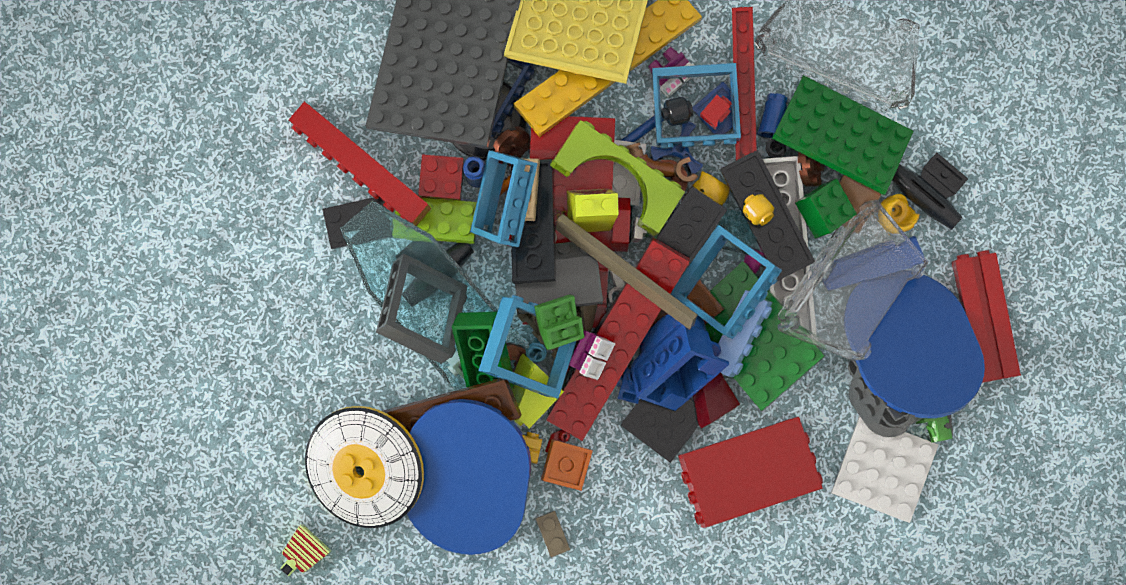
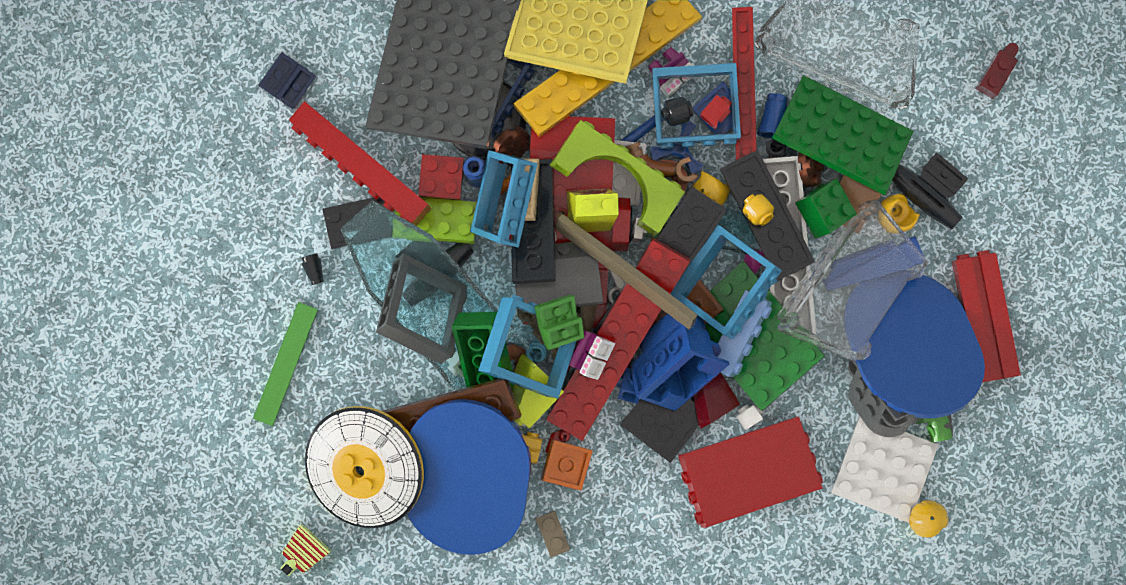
none -> bright green tile [253,302,318,426]
none -> dark blue slope [258,52,316,110]
none -> black cone [301,253,324,285]
none -> white plate [736,404,764,430]
none -> yellow piece [909,500,949,538]
none -> dark red brick [975,43,1019,99]

